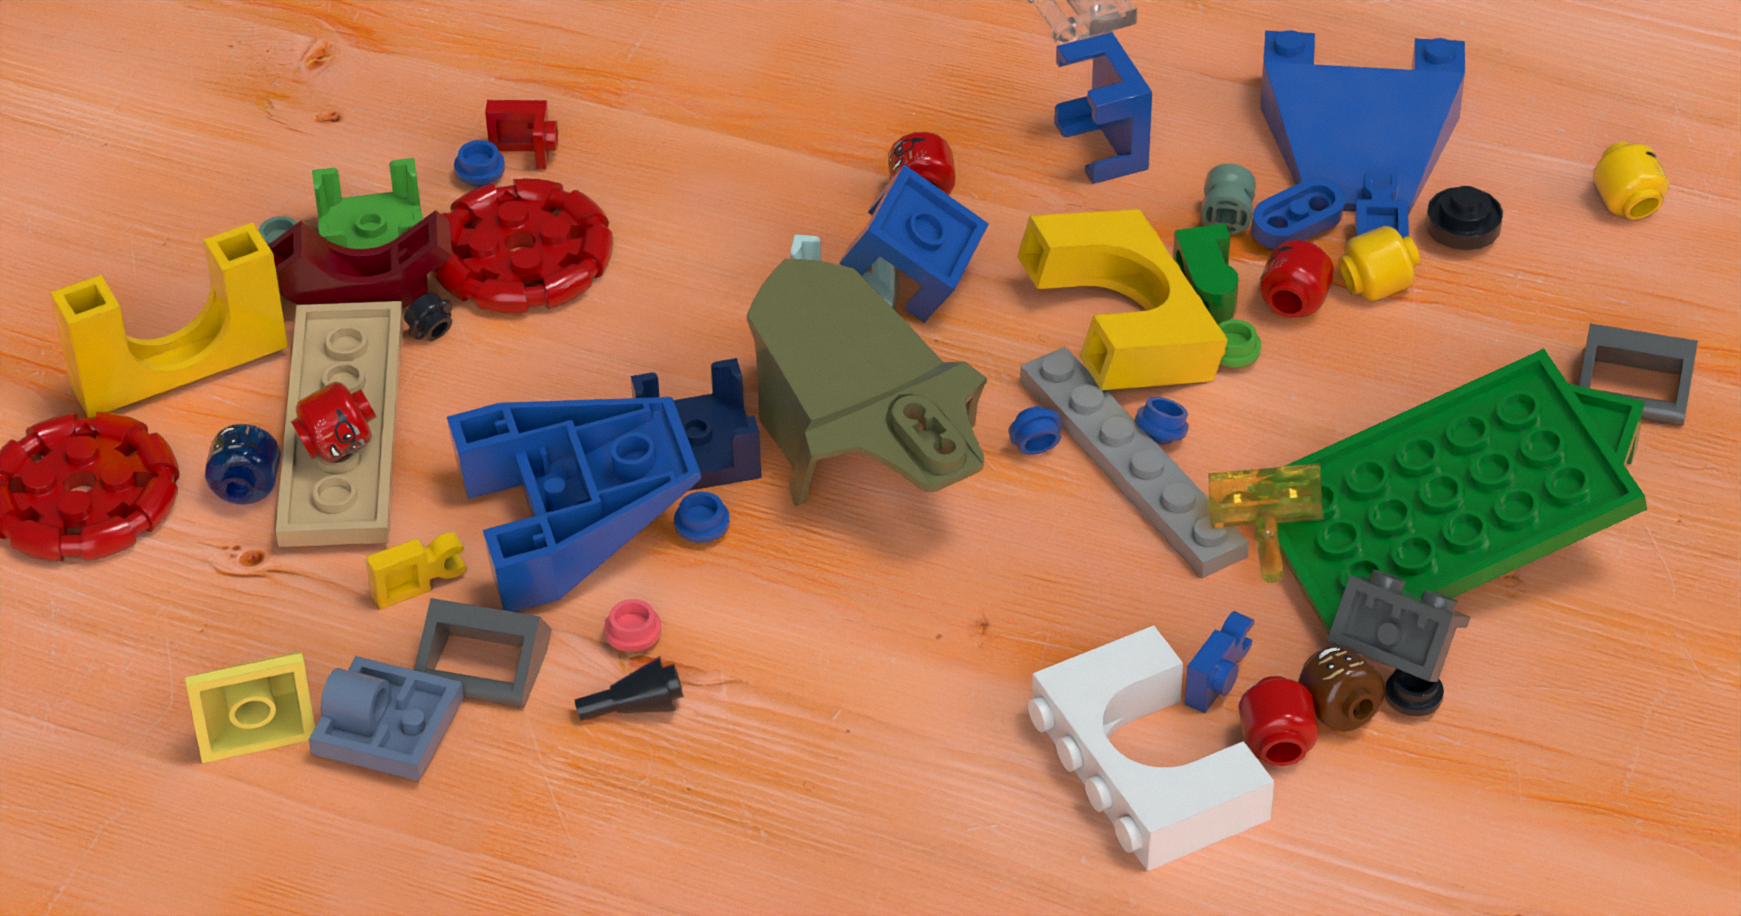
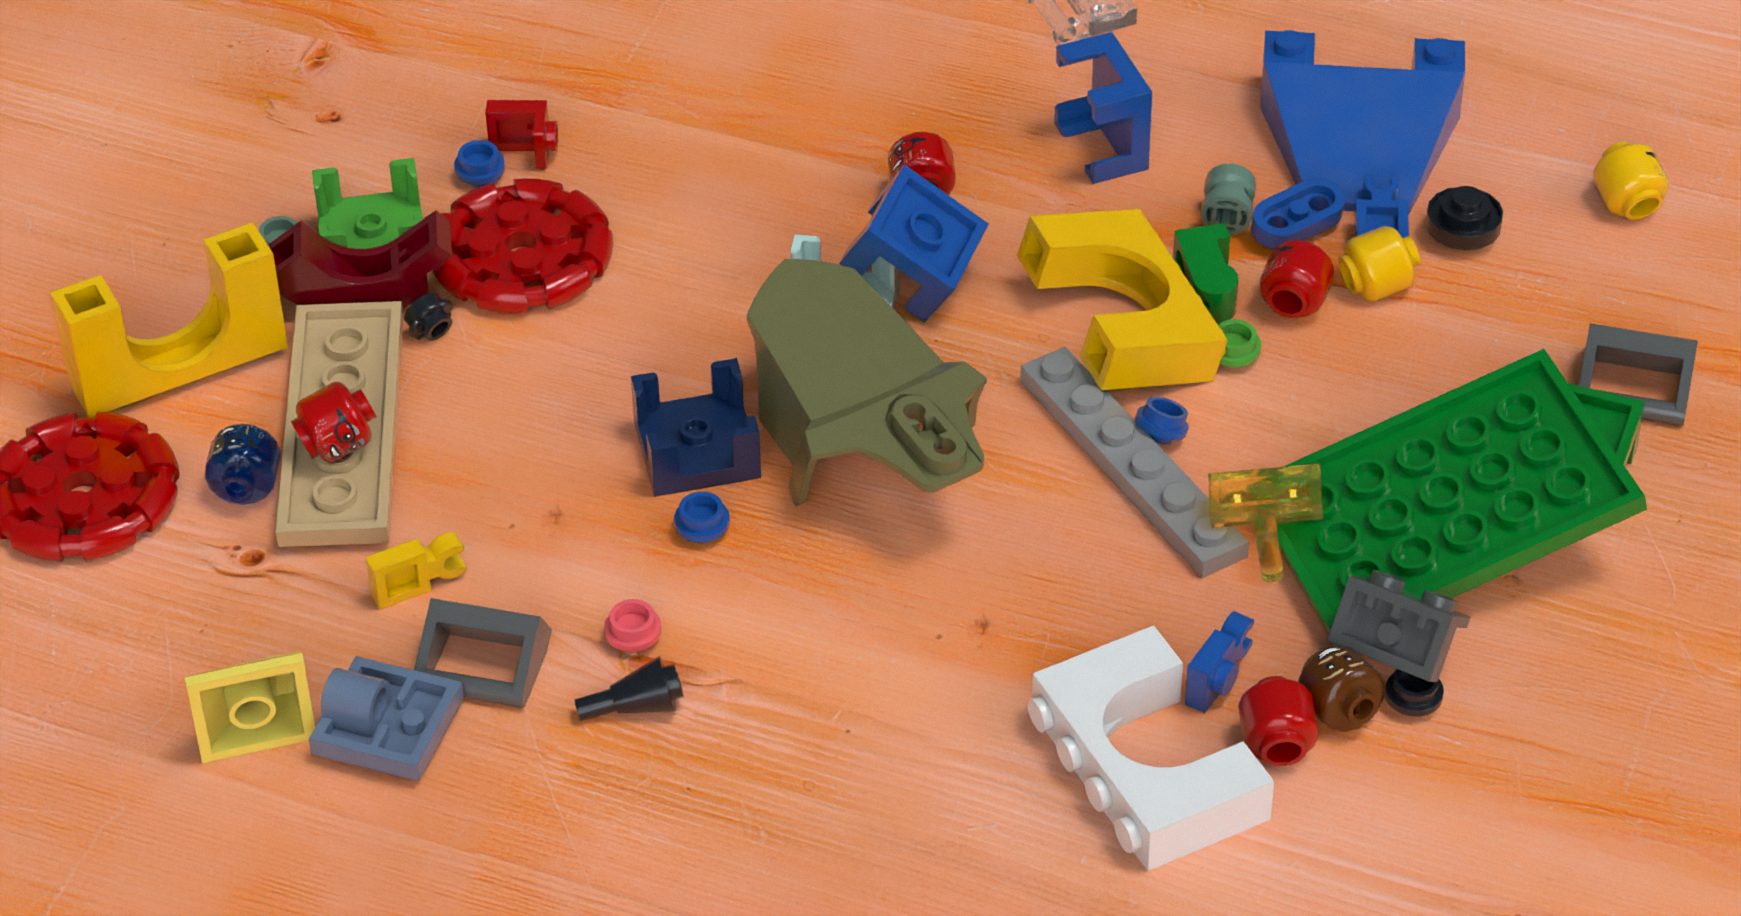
blue wedge [447,397,701,612] -> none
blue plate [1008,406,1062,455] -> none

